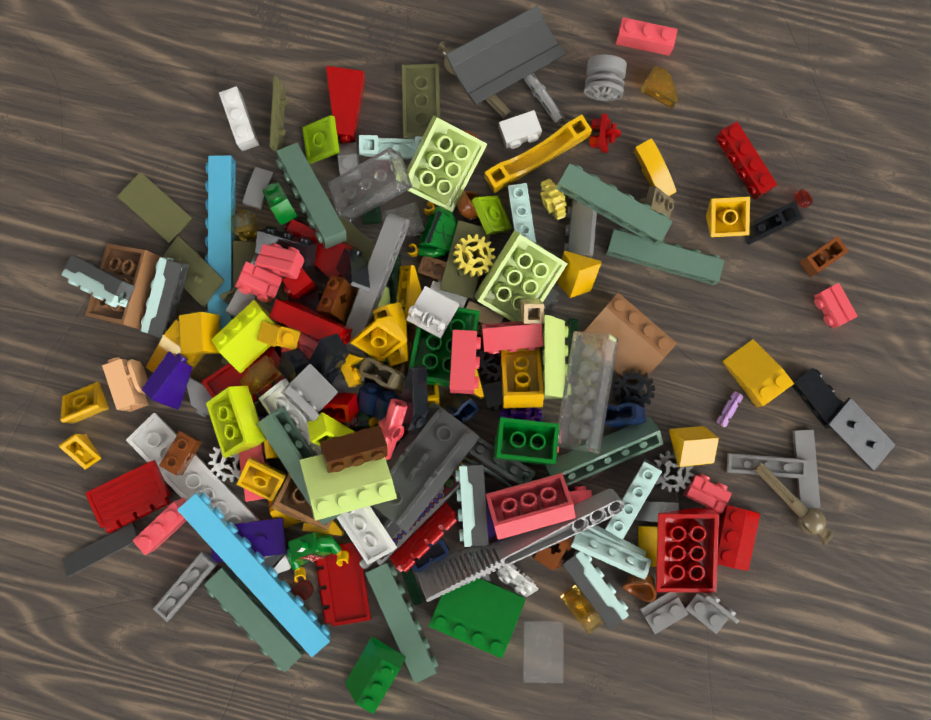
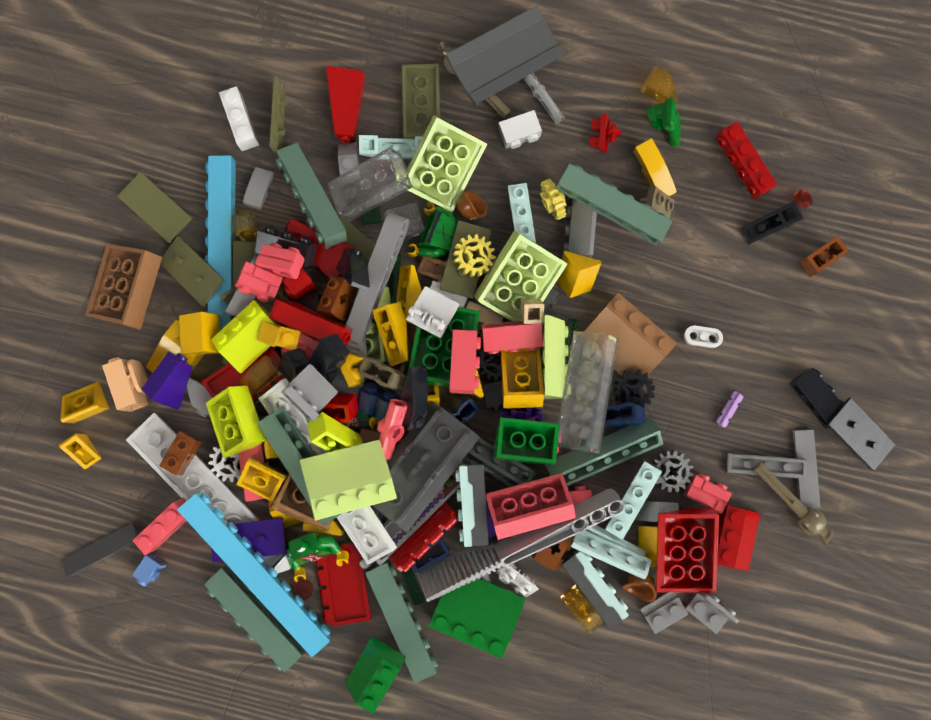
piece [62,254,136,308] -> none
red hinge [85,460,171,533] -> none
dark grey piece [141,257,190,338] -> none
light grey tile [153,550,218,622] -> none
green brick [262,181,298,225] -> none
lime tile [302,115,340,164] -> none
reddish brown brick [320,425,388,473] -> none
yellow slope [350,315,407,362] -> none
lime tile [471,195,513,235] -> none
yellow arch [484,115,592,194] -> none
clear tile [523,621,563,683] -> none
light grey wheel [584,54,627,101] -> none
sand green brick [605,228,725,285] -> none
coral brick [616,17,678,56] -> none
yellow slope [669,426,719,467] -> none
yellow slope [706,196,750,237] -> none
yellow slope [722,339,794,408] -> none
coral brick [814,283,858,329] -> none
none -> medium blue brick [132,553,167,586]
none -> green hair [646,97,681,147]
none -> white plate [683,326,723,348]

